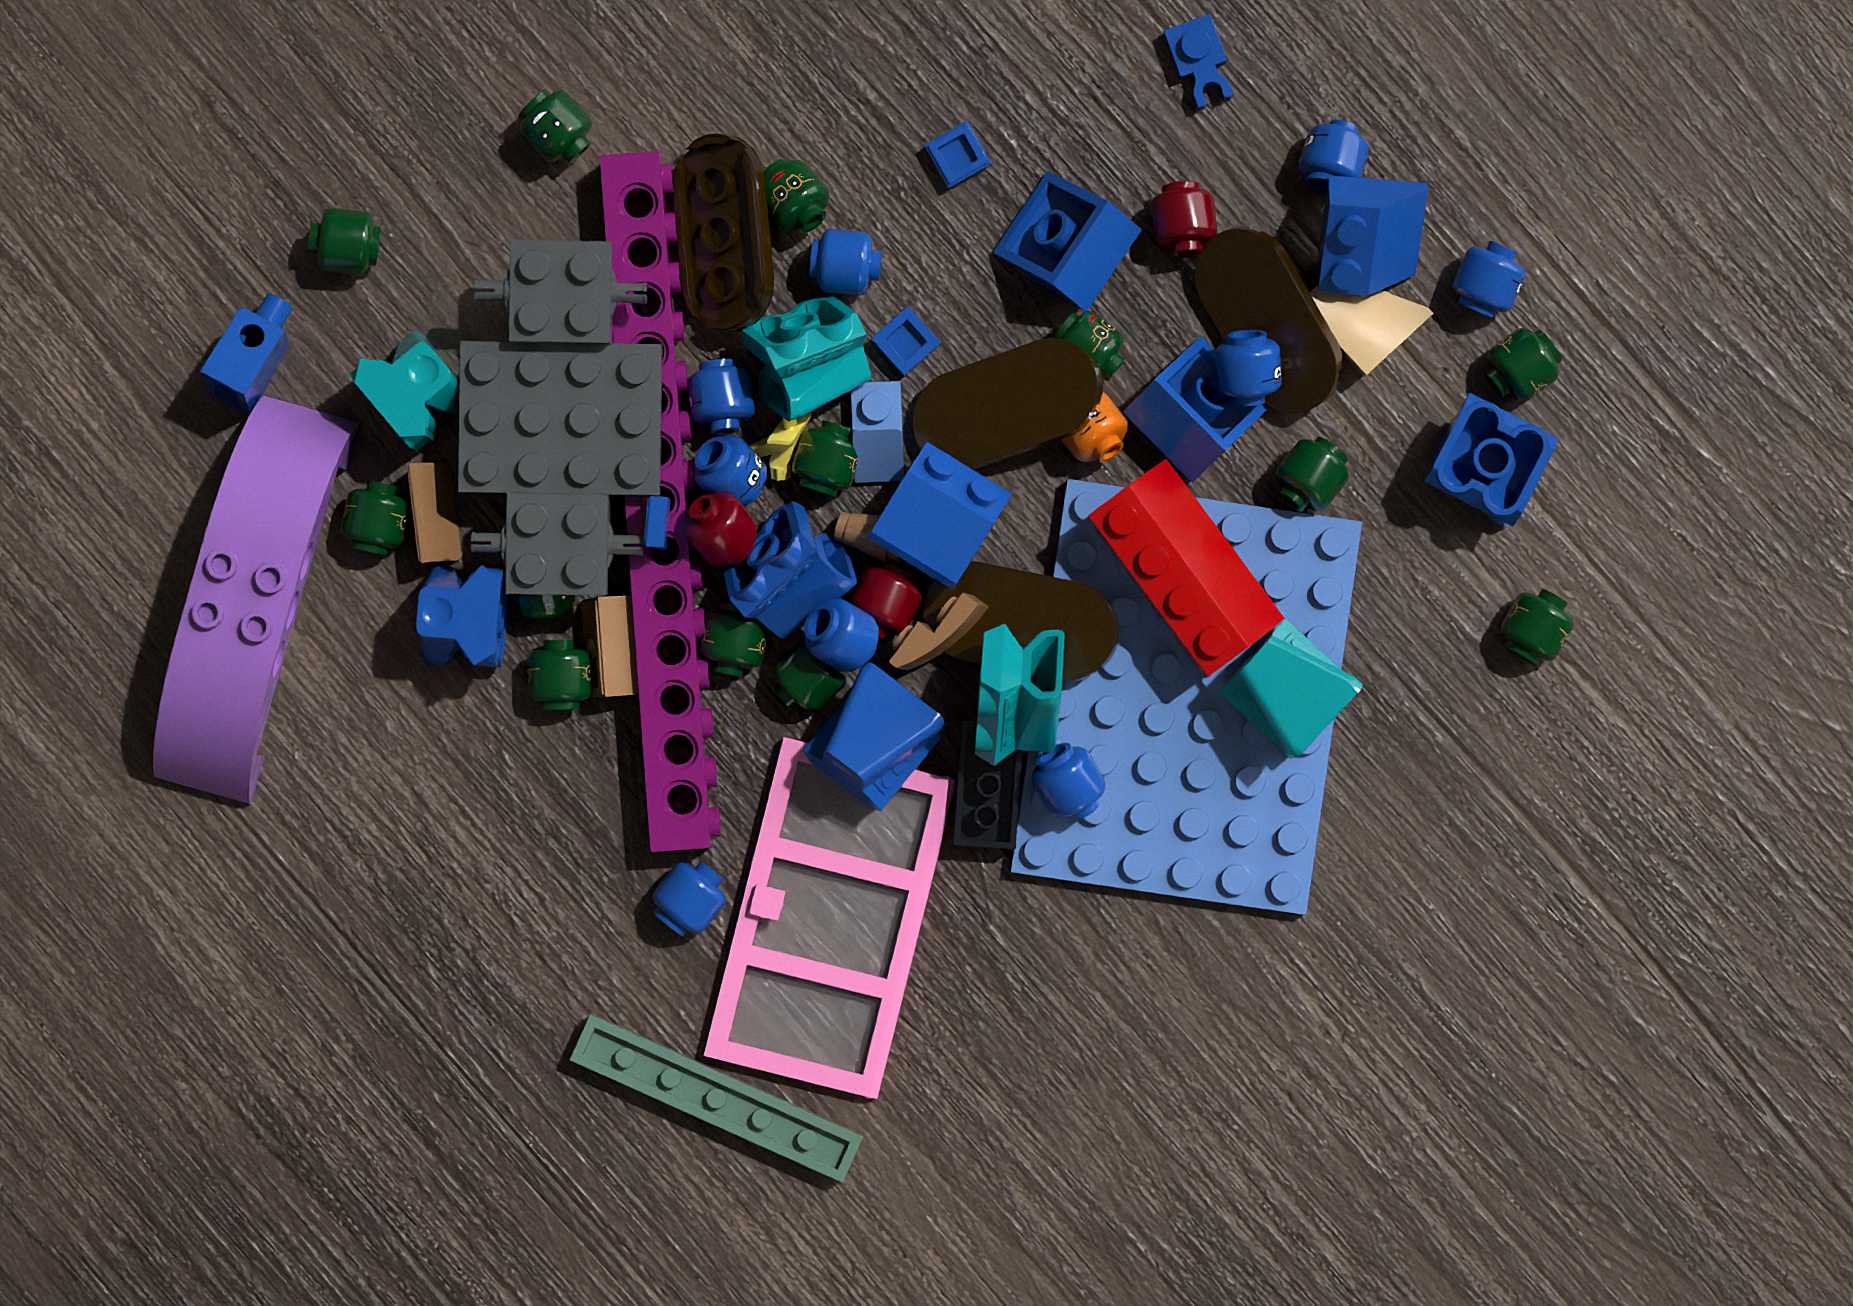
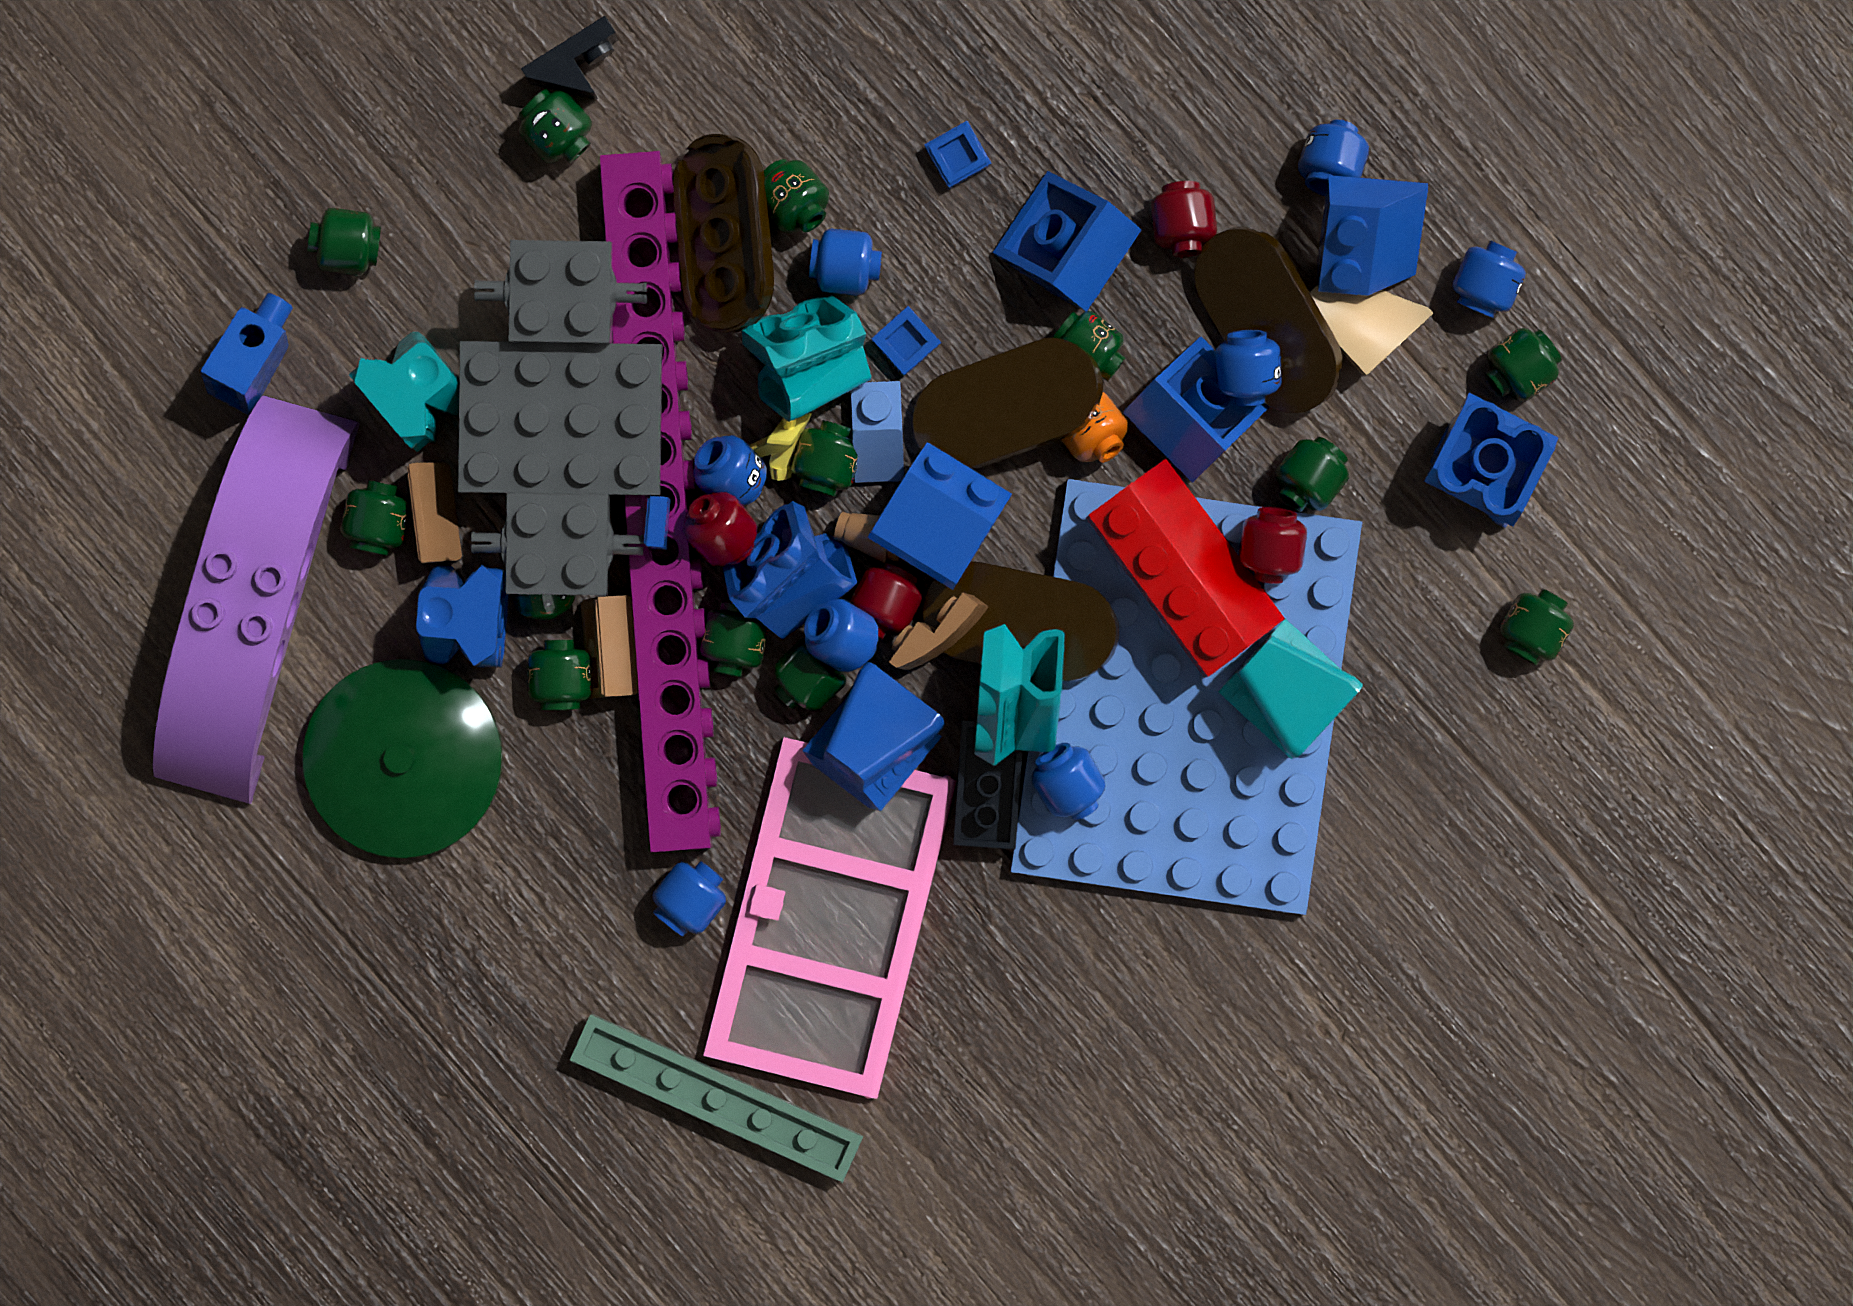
blue head [688,359,755,435] -> none
blue plate [1163,14,1234,110] -> none
none -> dark green dish [303,659,503,858]
none -> black slope [521,16,619,99]
none -> dark red head [1239,507,1308,584]

